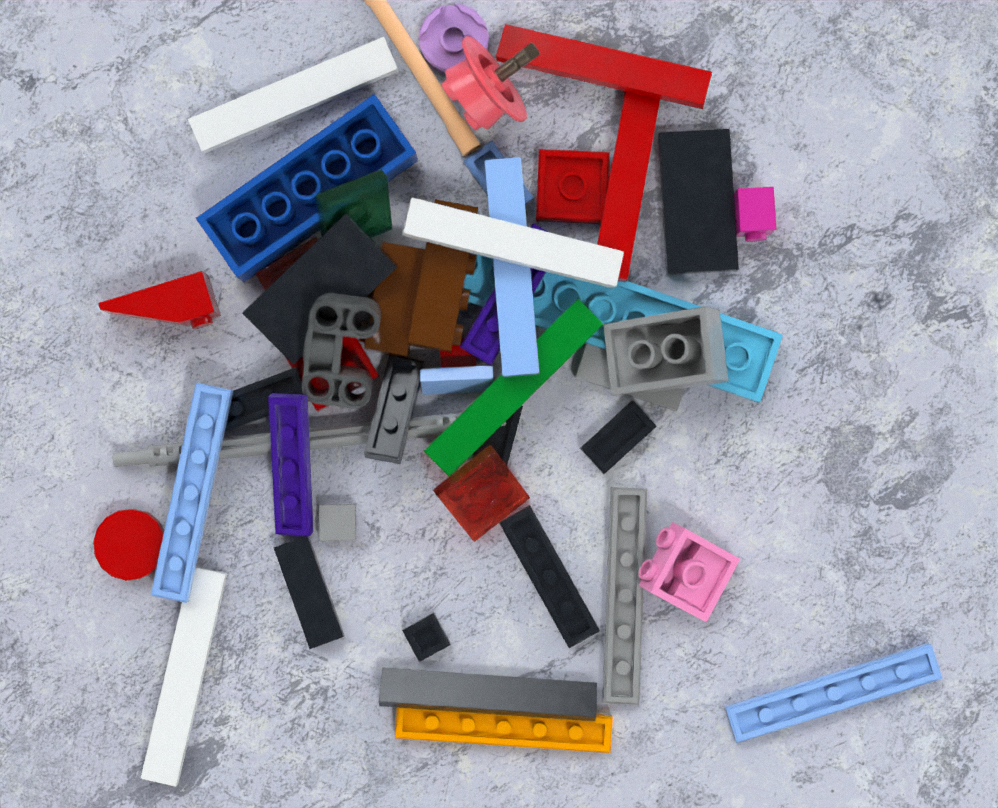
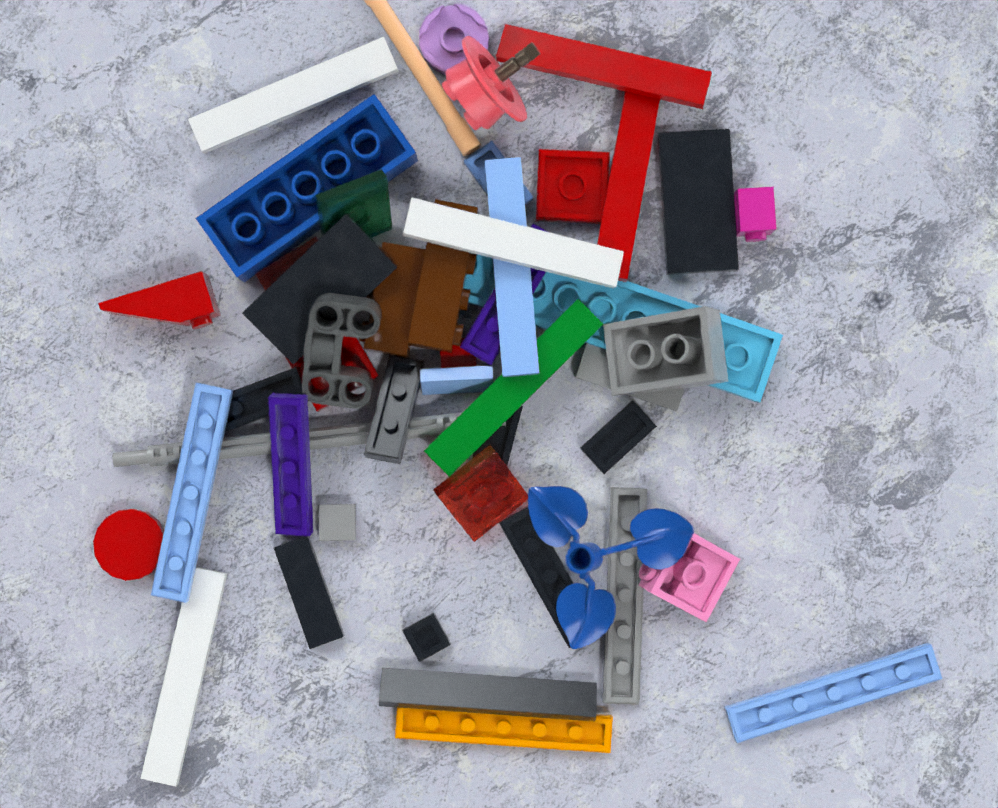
none -> blue plant [528,486,694,649]

